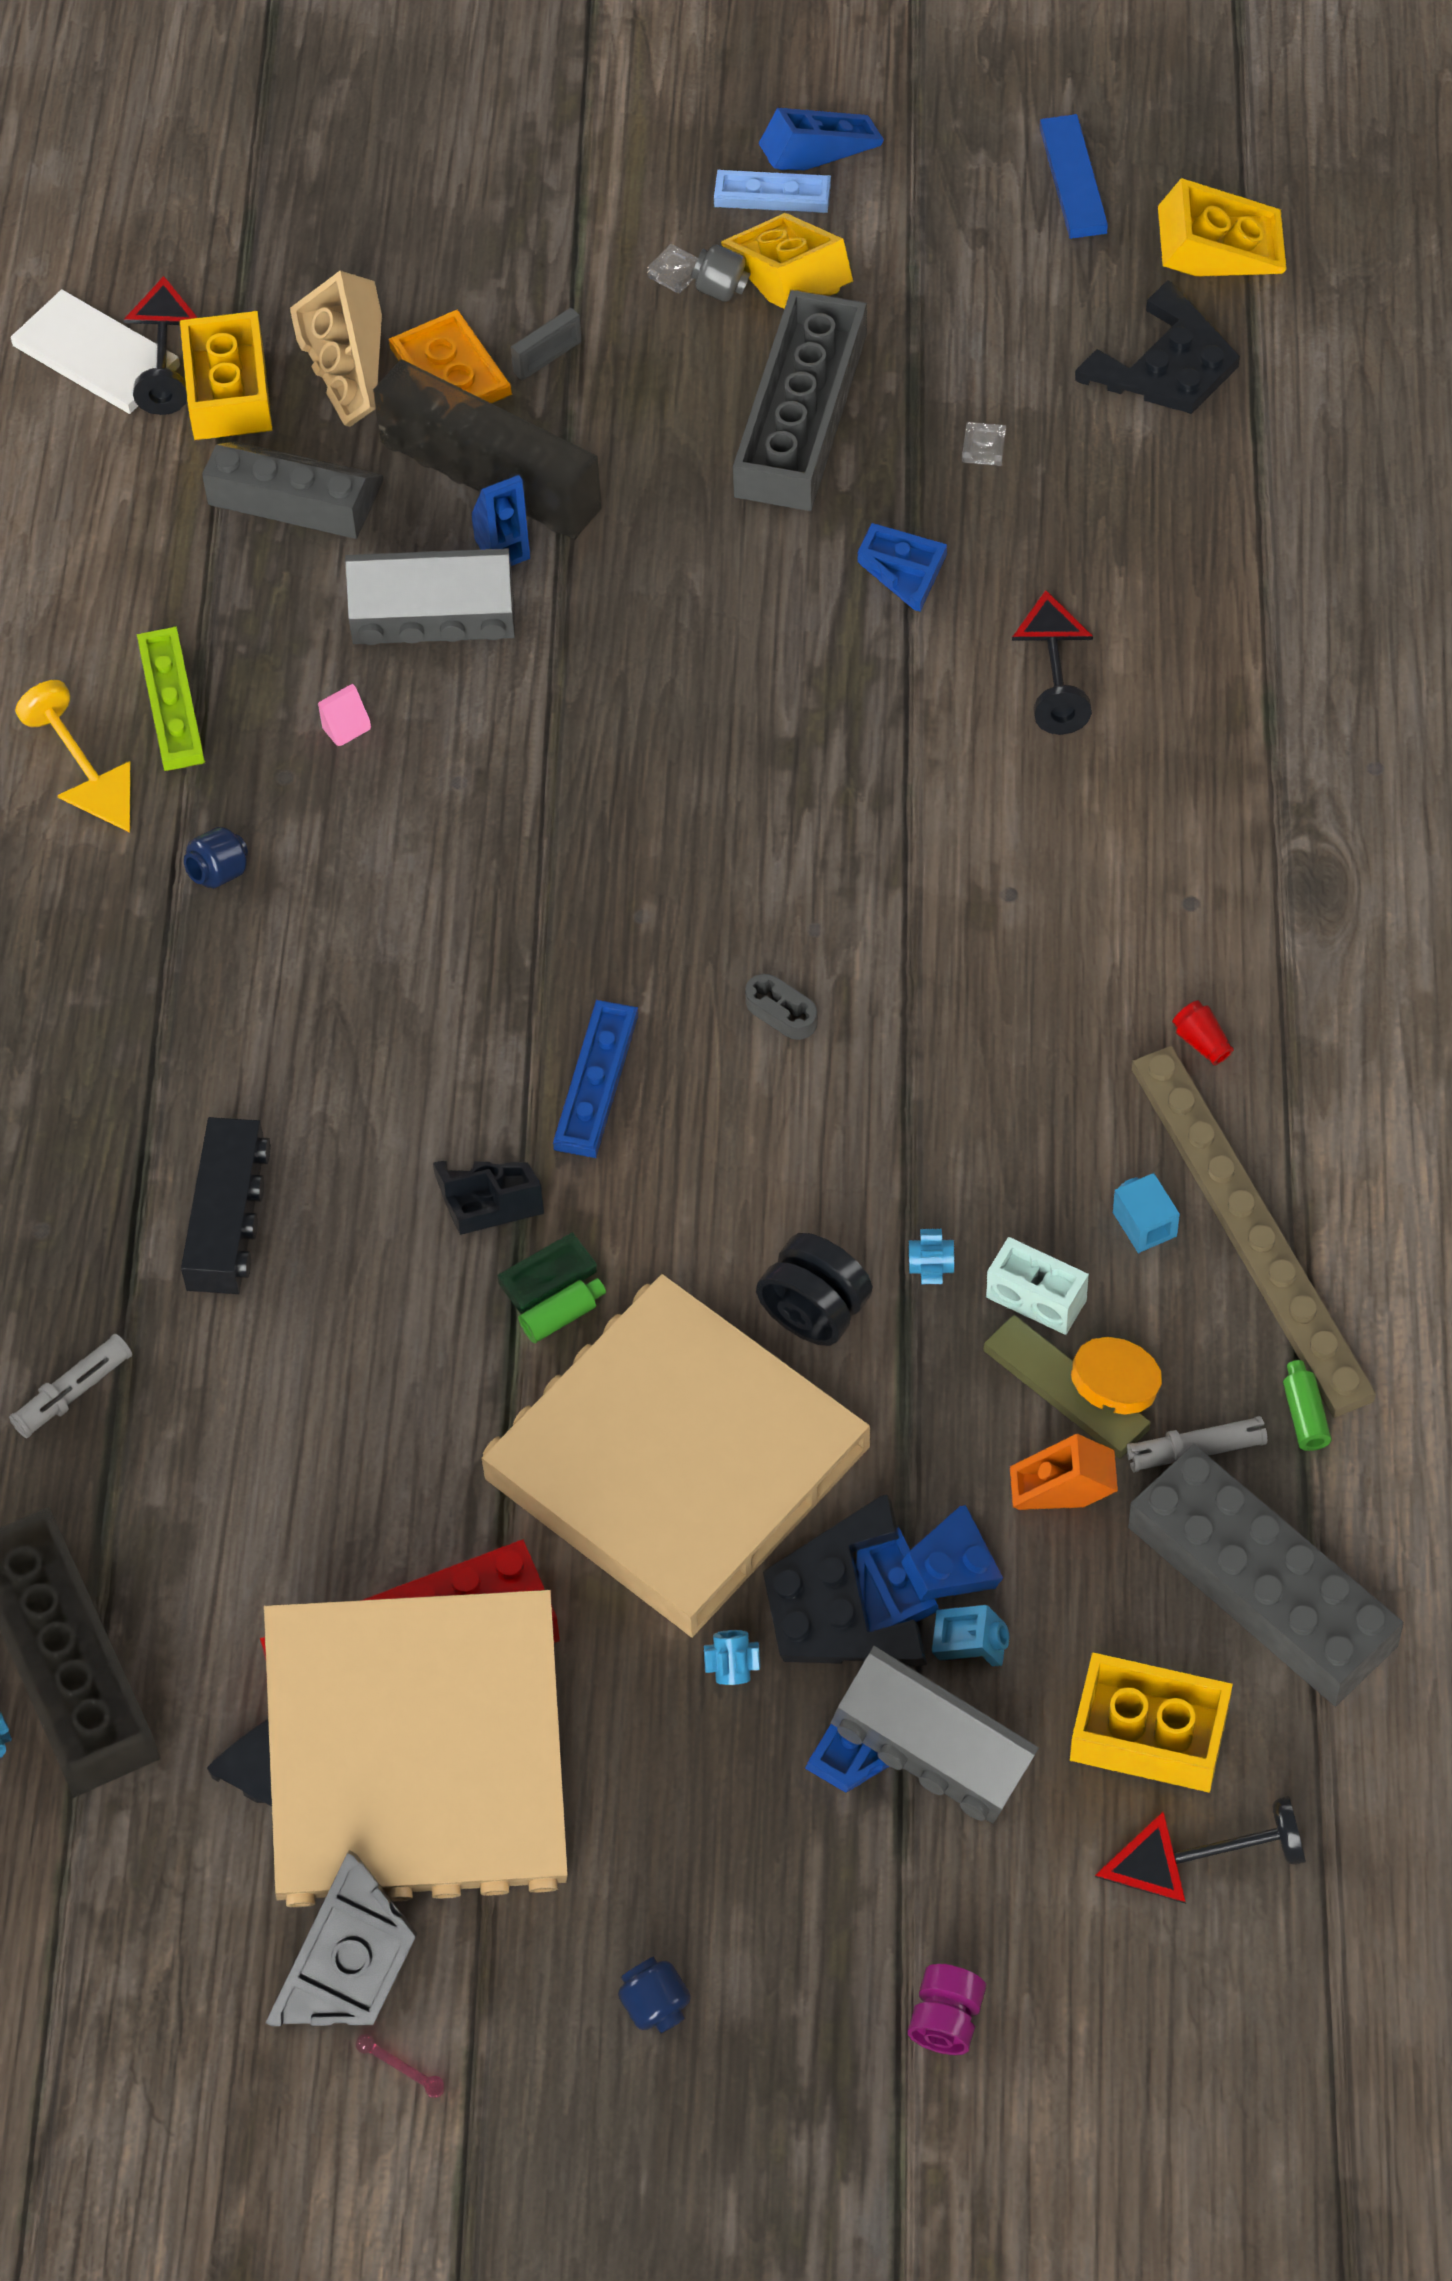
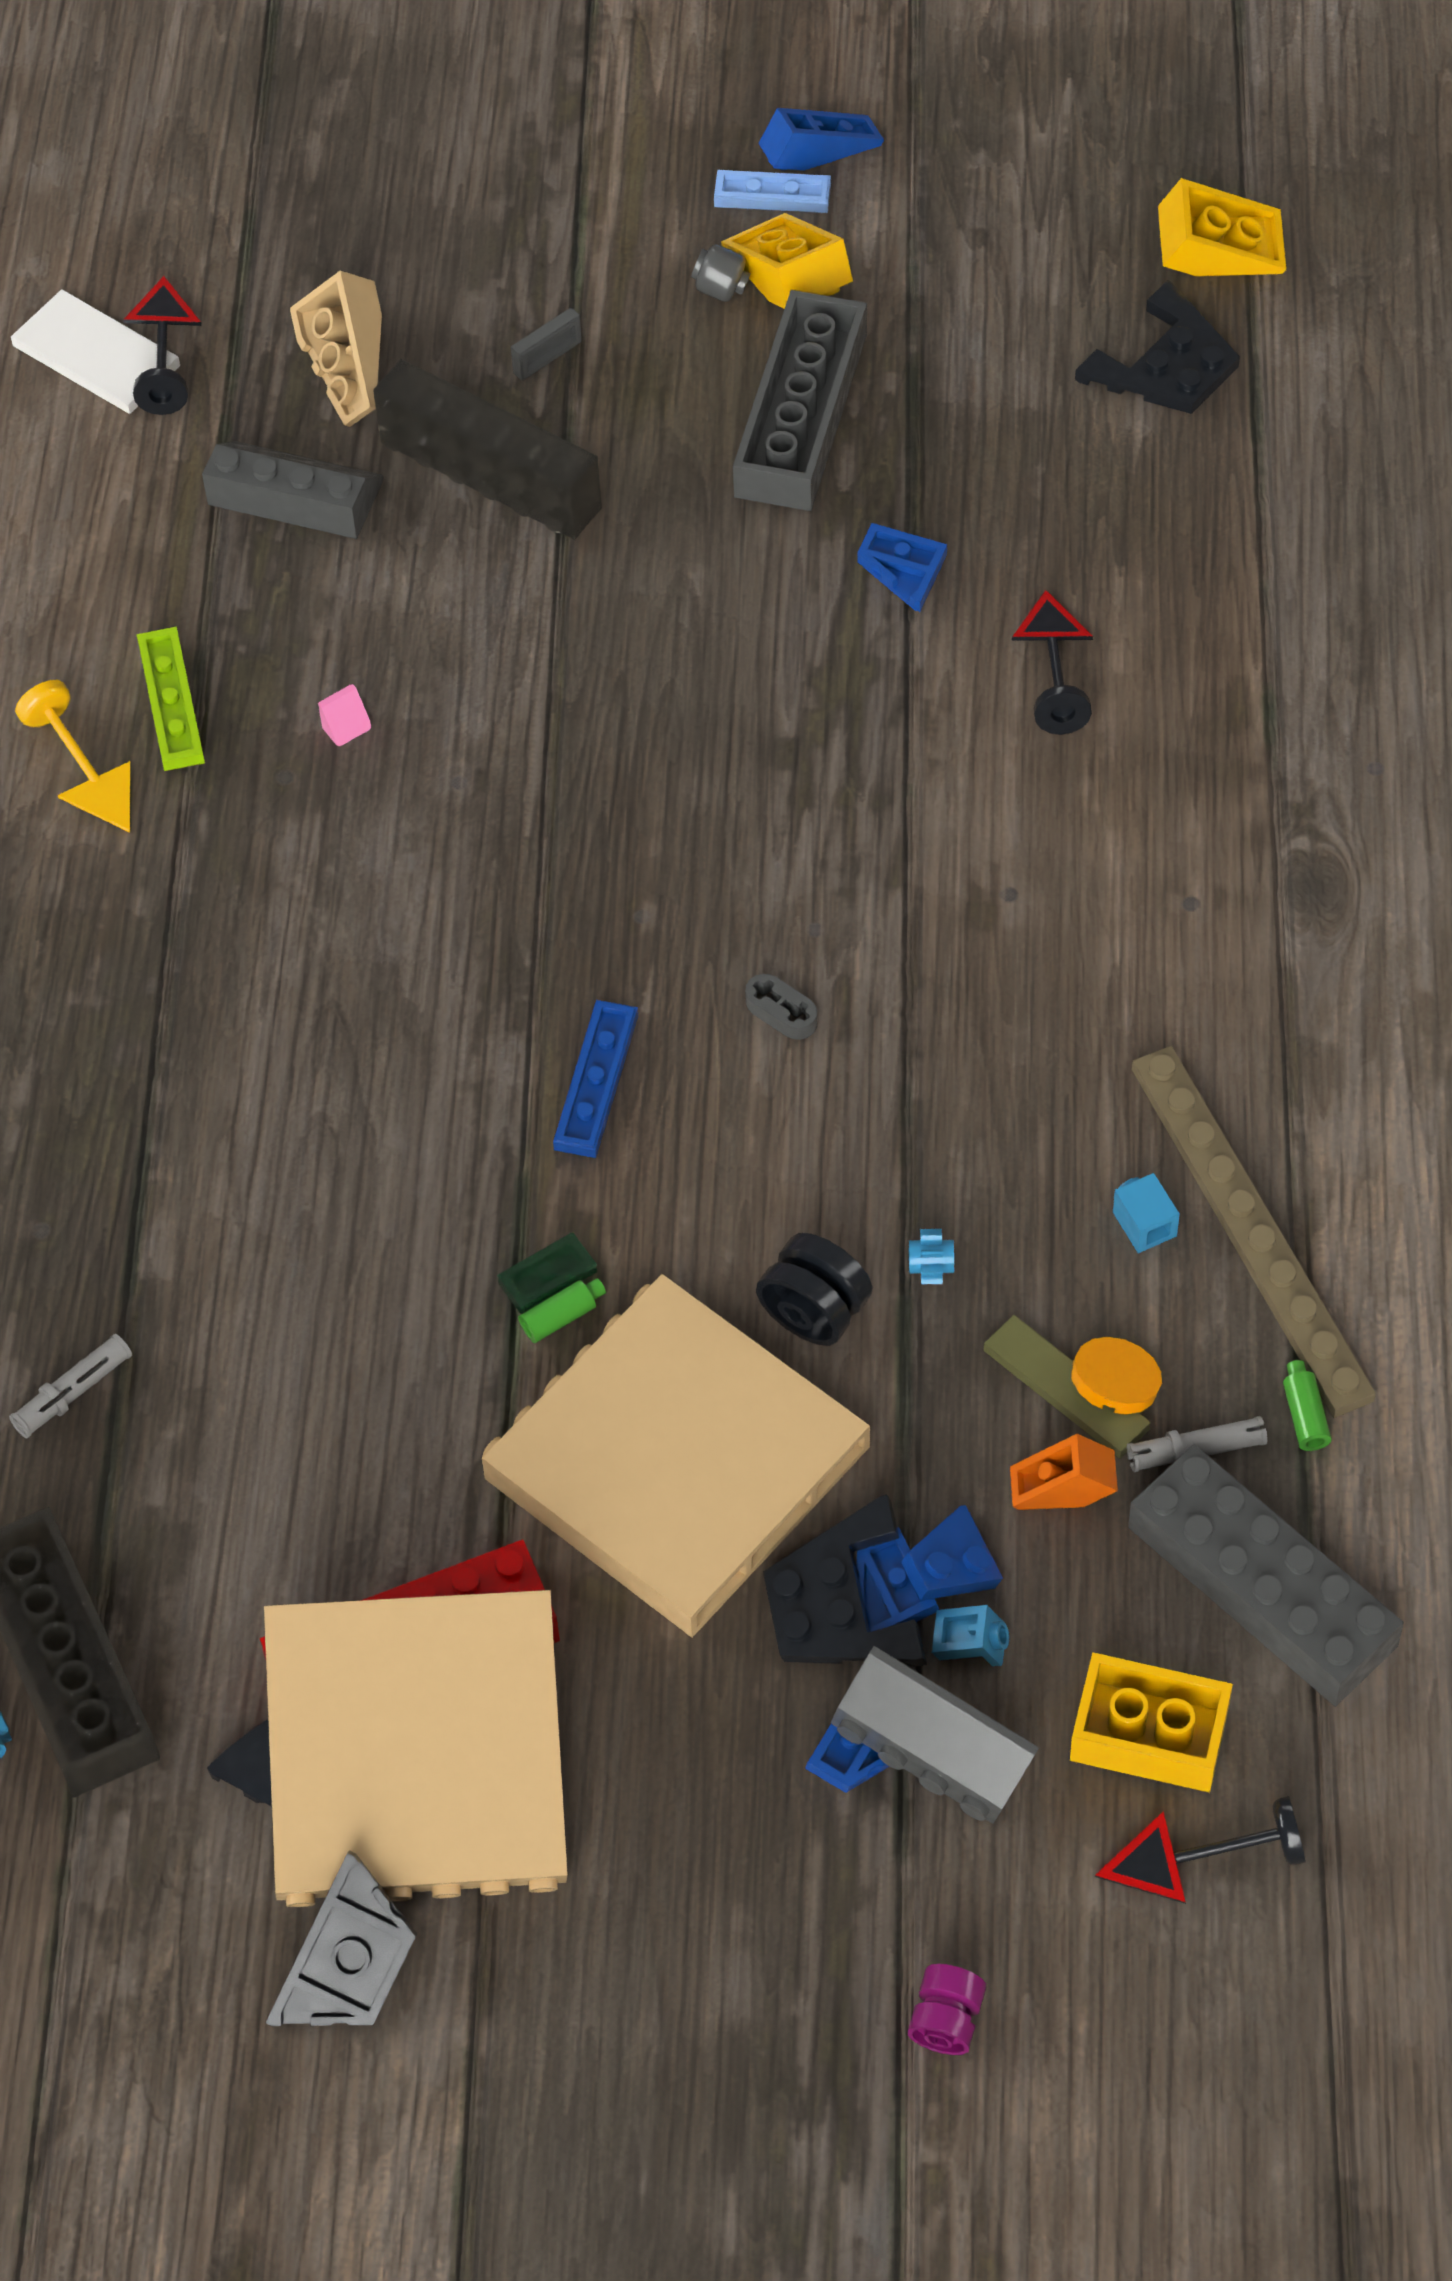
yellow brick [180,311,273,440] -> none
black brick [181,1117,271,1294] -> none
dark blue head [184,827,248,889] -> none
slope [345,548,515,645] -> none
clear pink hinge [356,2034,444,2098] -> none
light orange tile [389,309,512,425] -> none
black slope [433,1161,544,1235] -> none
blue slope [471,475,531,566] -> none
dark blue head [618,1956,691,2034] -> none
clear plate [648,244,698,294] -> none
dark azure gear [704,1630,760,1685] -> none
clear plate [962,422,1006,466] -> none
light aqua brick [986,1237,1089,1335] -> none
blue tile [1040,114,1108,239] -> none
red cone [1172,1000,1234,1066] -> none

